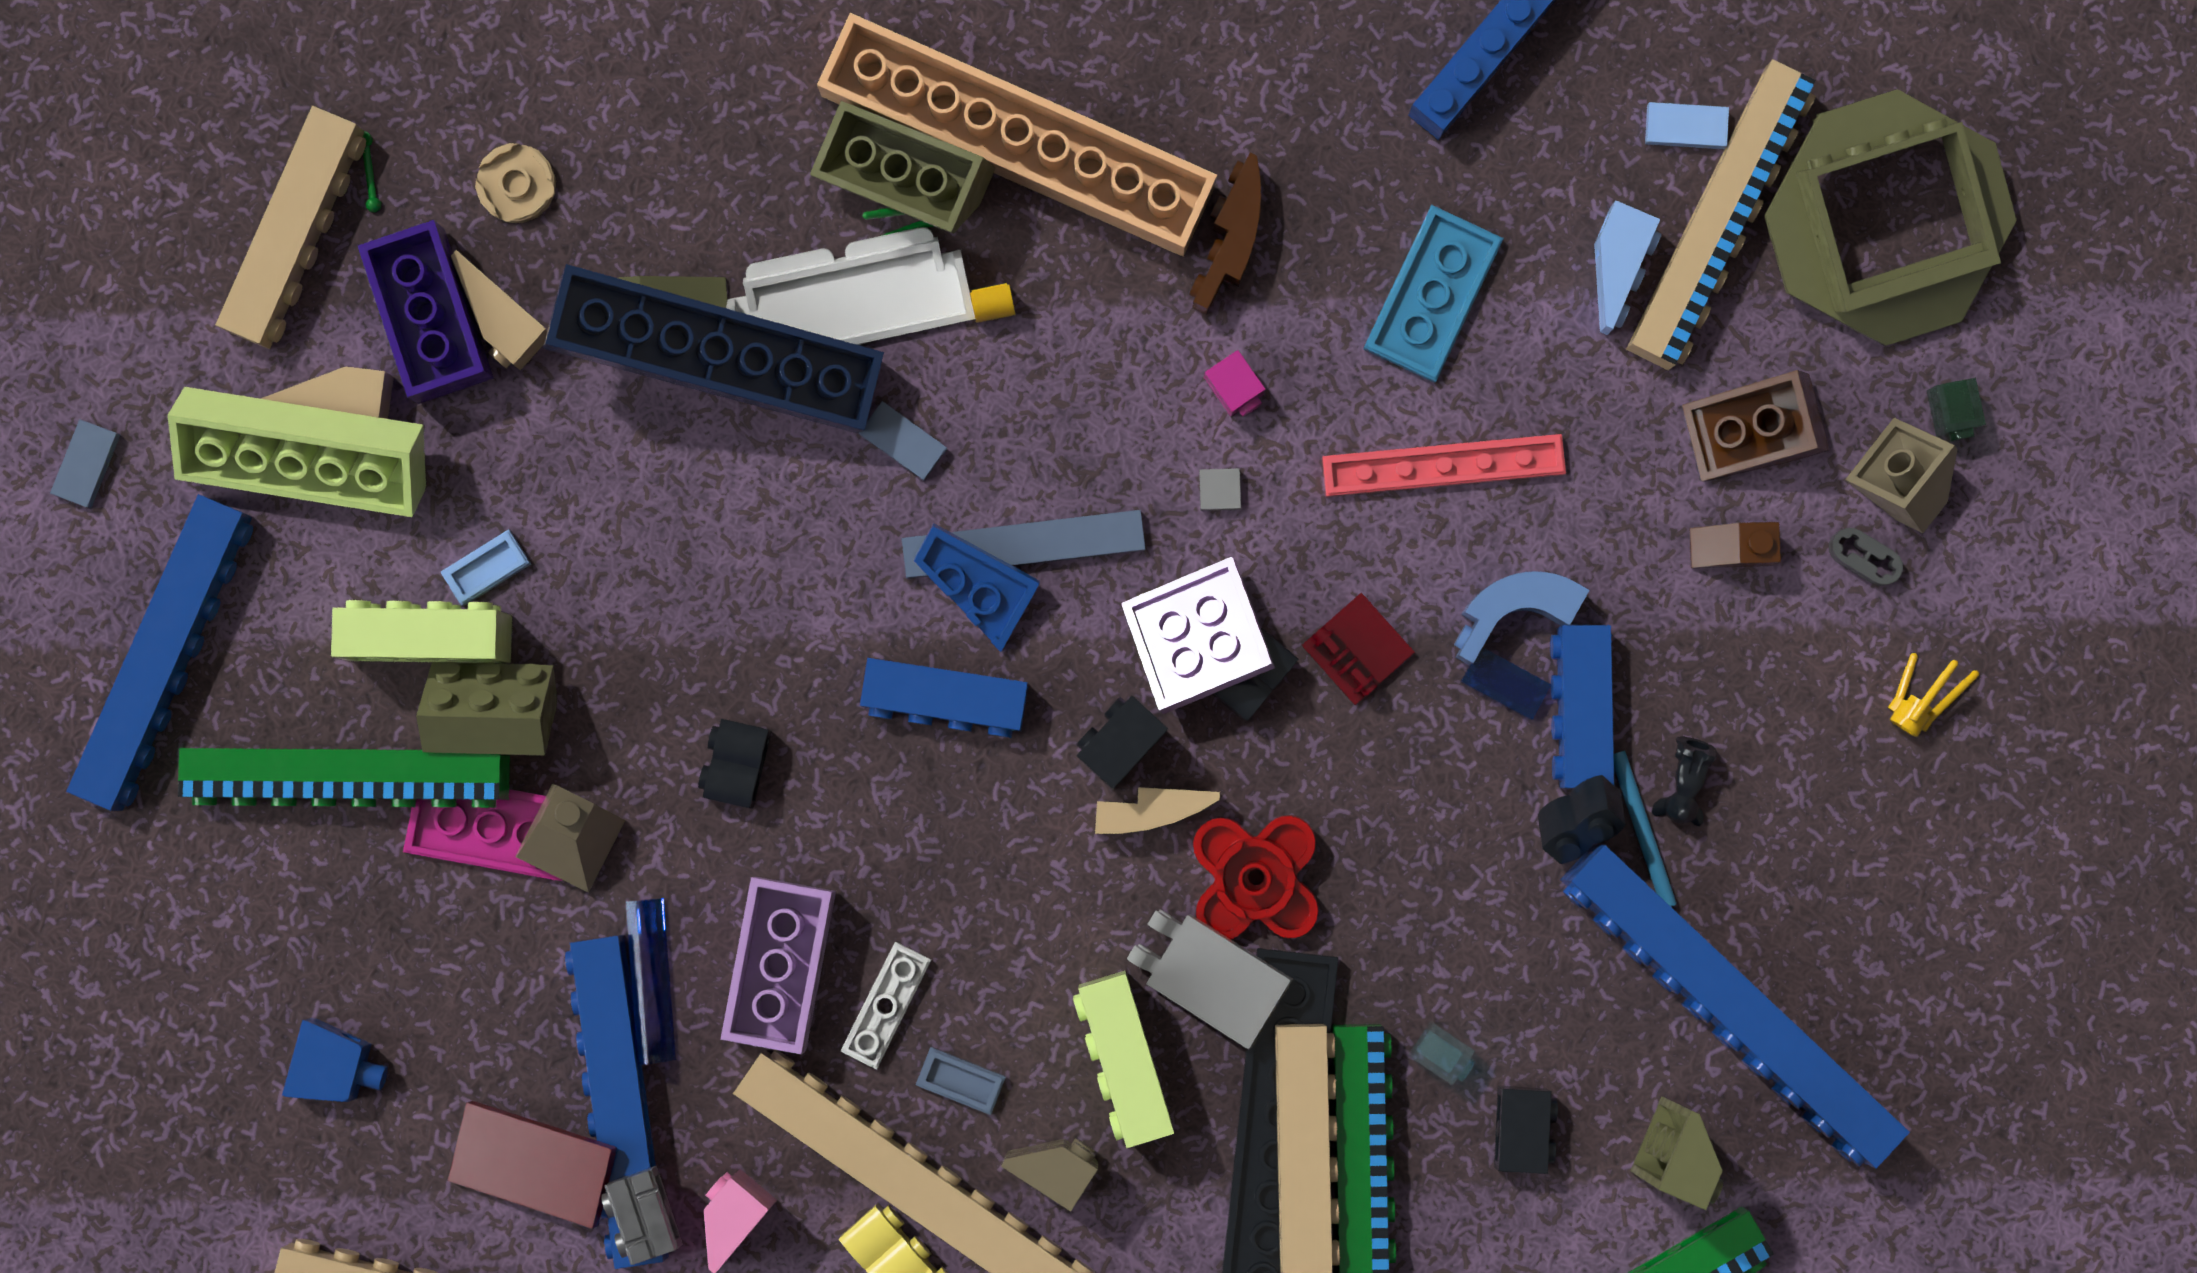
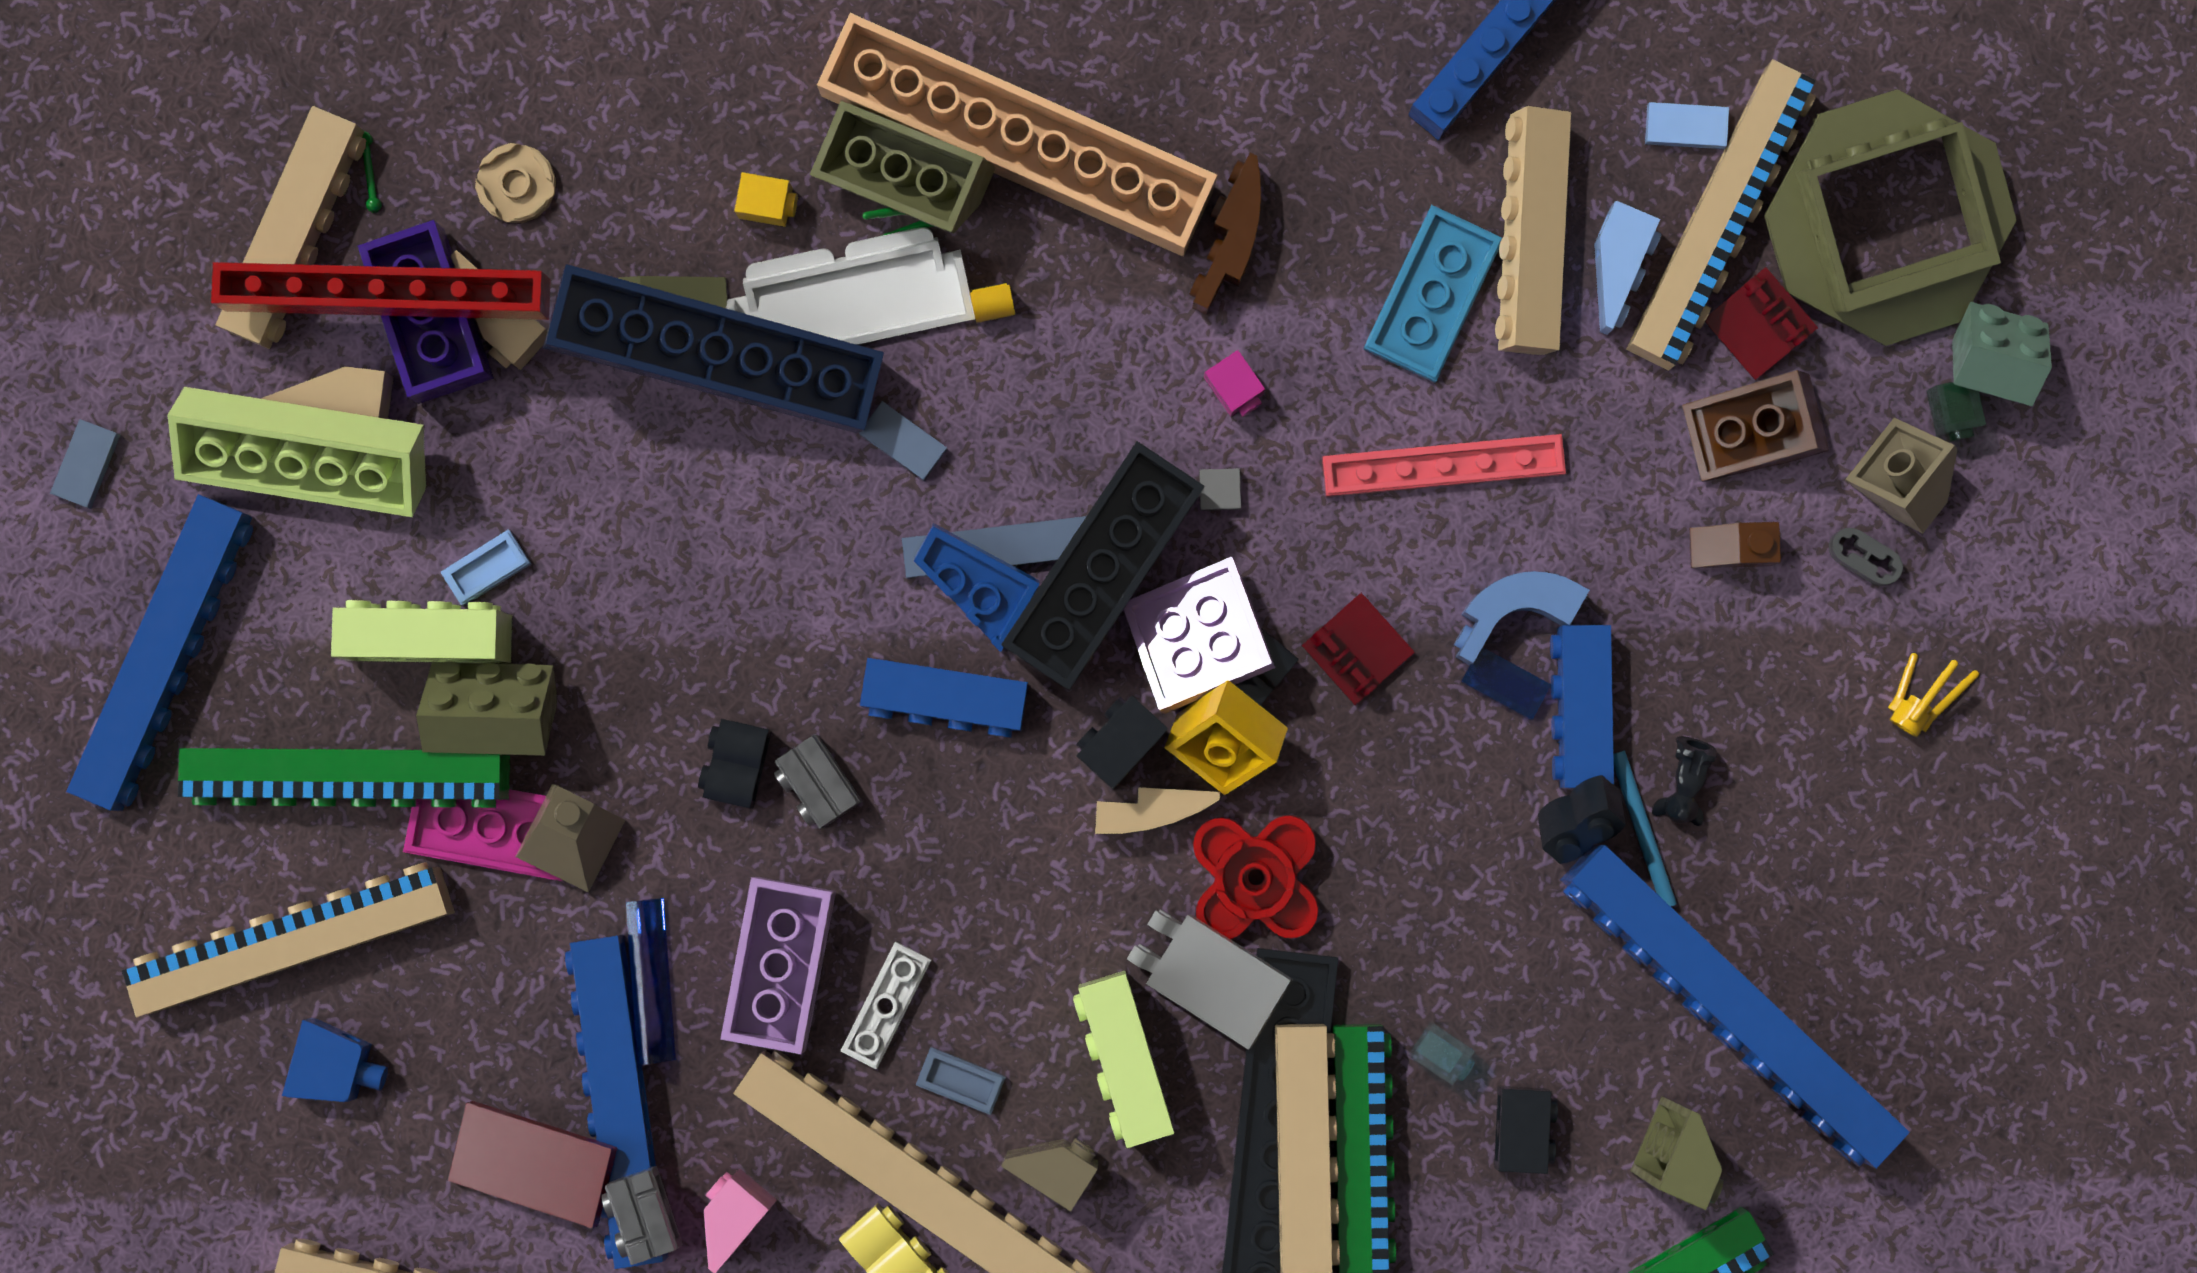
none -> tan brick [122,862,455,1017]
none -> red brick [211,262,551,320]
none -> yellow brick [734,172,798,227]
none -> flat silver brick [774,734,863,829]
none -> black brick [1001,441,1205,691]
none -> yellow brick [1164,680,1288,795]
none -> tan brick [1495,106,1571,355]
none -> dark red hinge [1705,267,1818,380]
none -> sand green brick [1952,302,2052,406]

